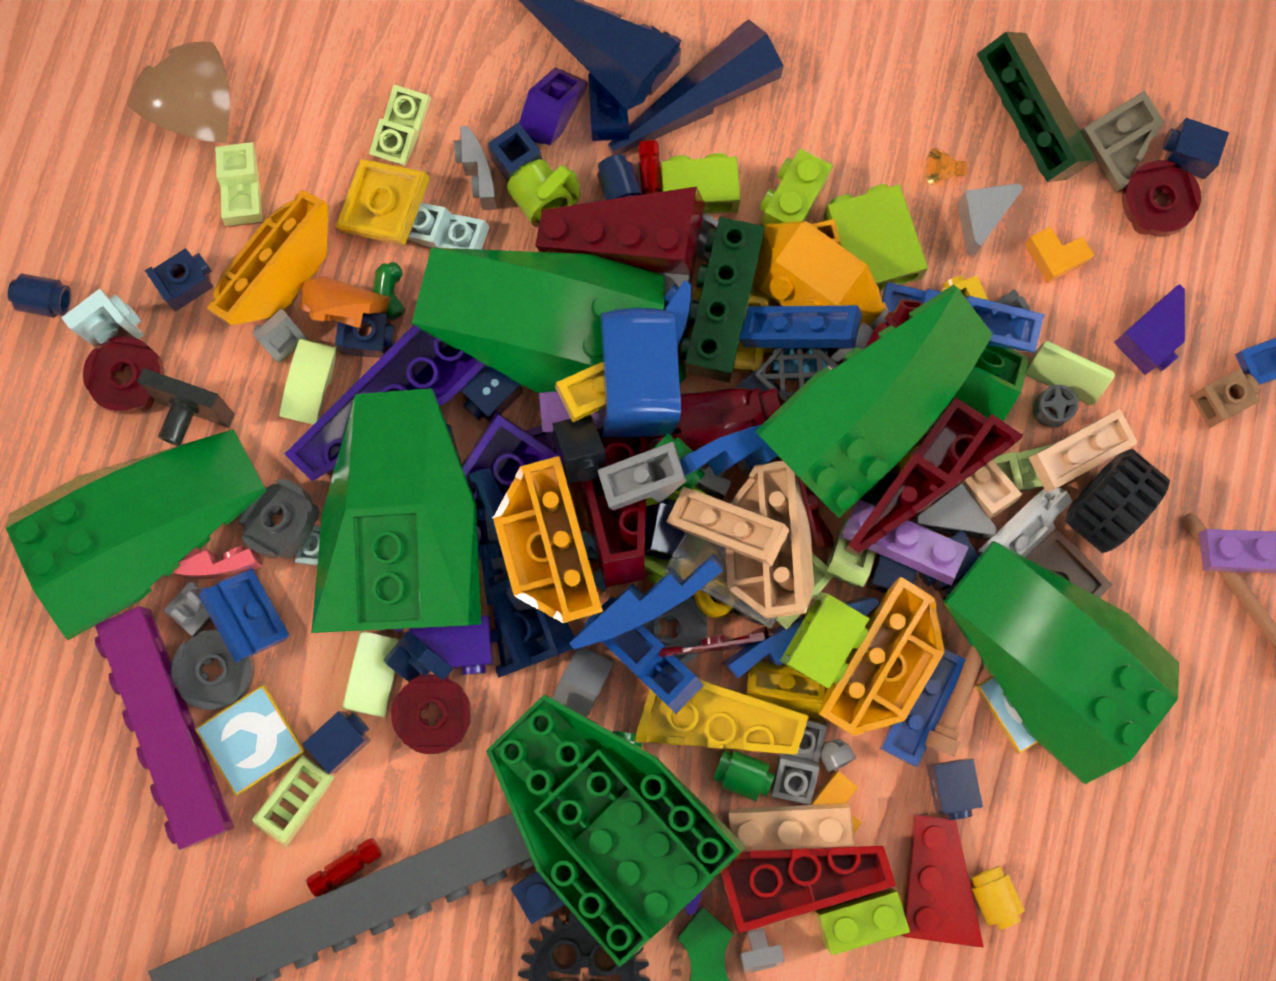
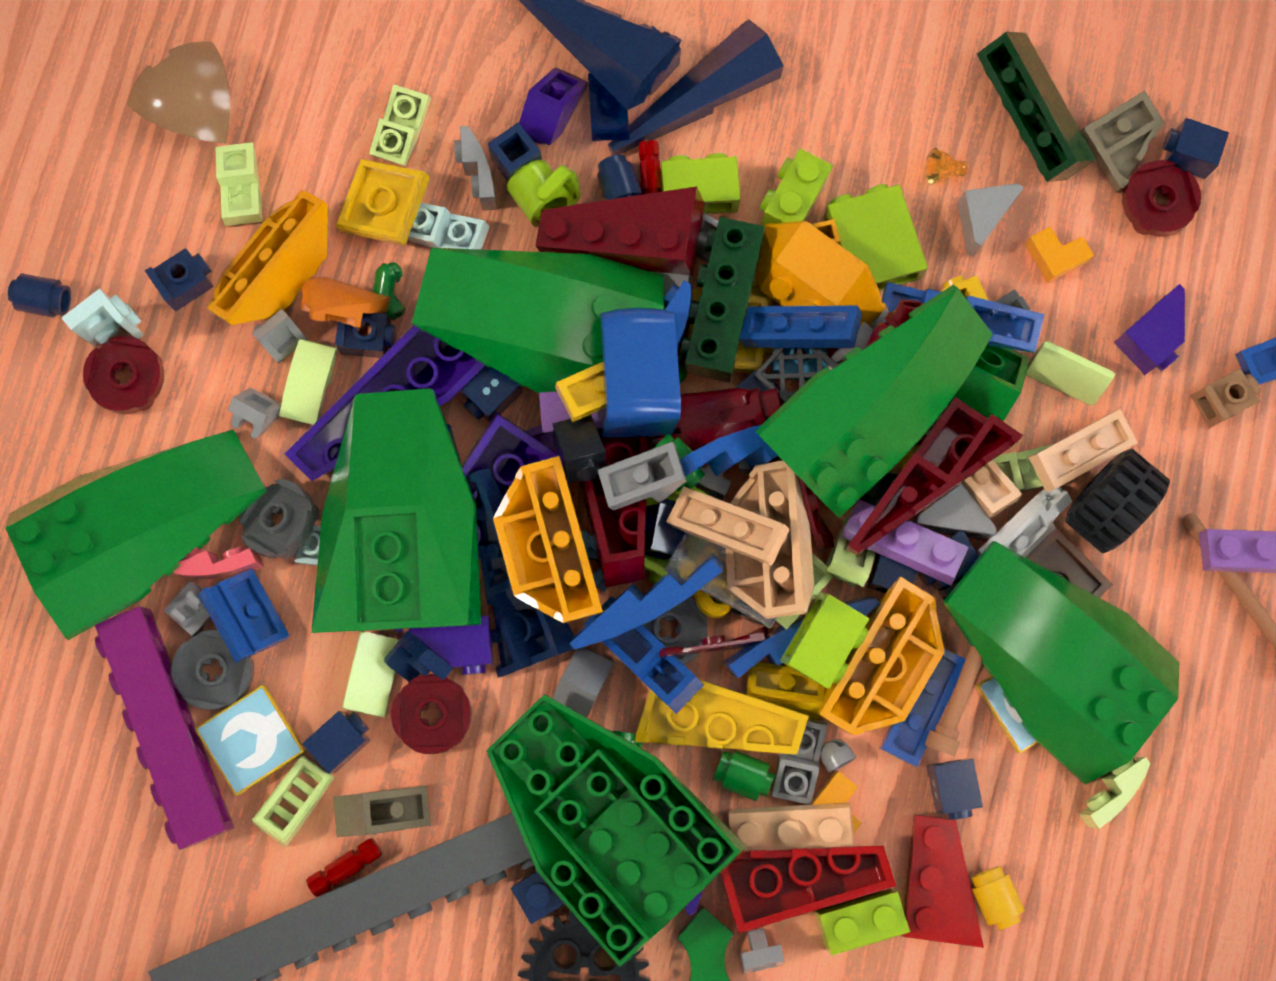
pearl dark grey tile [137,368,235,446] -> none
dark grey wheel [1033,384,1079,428] -> none
none -> light grey tile [228,388,281,438]
none -> dark tan slope [333,786,431,837]
none -> yellowish green slope [1079,757,1150,829]

